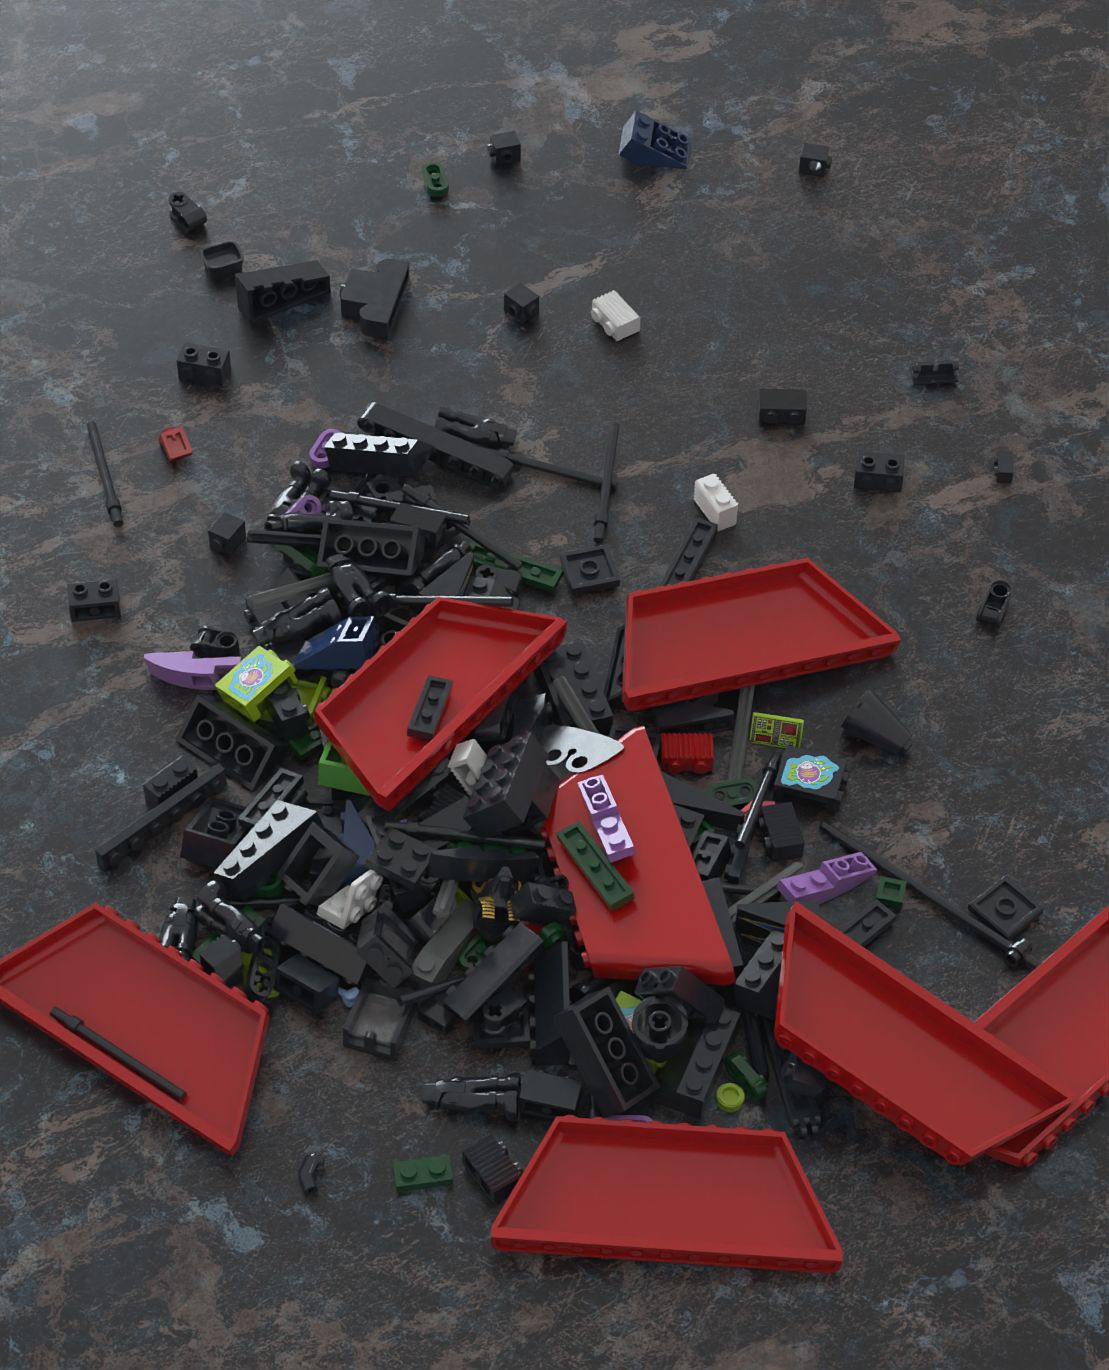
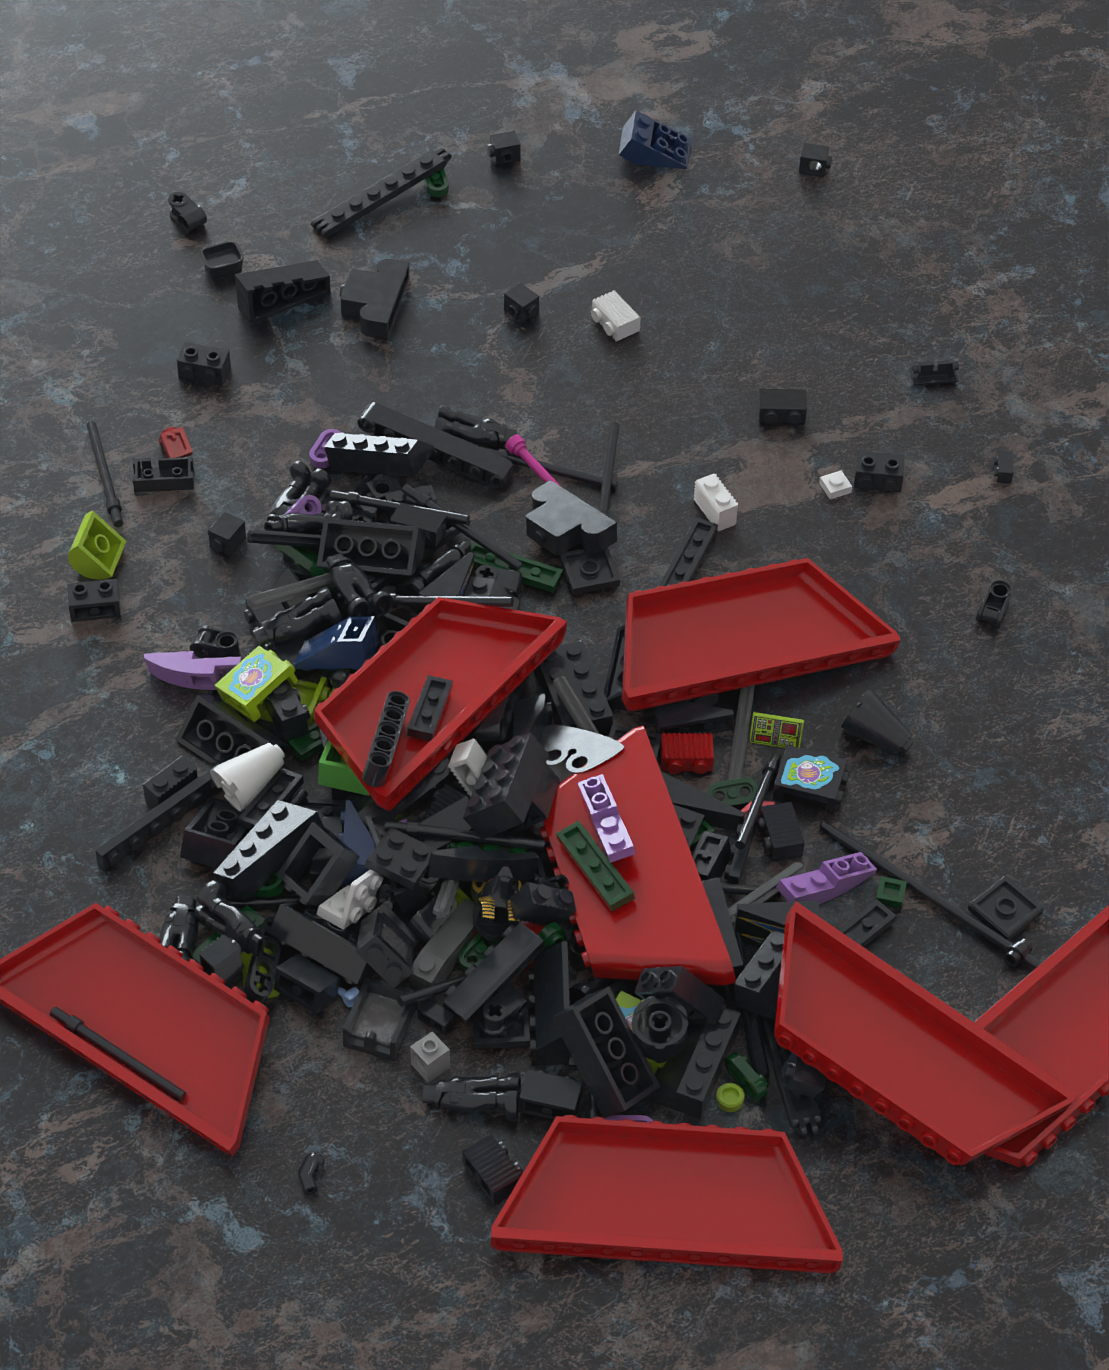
dark green plate [393,1154,453,1192] -> none
none -> lime brick [68,511,126,580]
none -> black piece [133,457,194,492]
none -> white cone [210,743,285,811]
none -> black hinge [311,148,452,238]
none -> black beam [362,691,410,787]
none -> light grey brick [410,1032,450,1083]
none -> dark pink piece [505,434,560,486]
none -> brick [526,480,617,555]
none -> white plate [819,470,852,499]

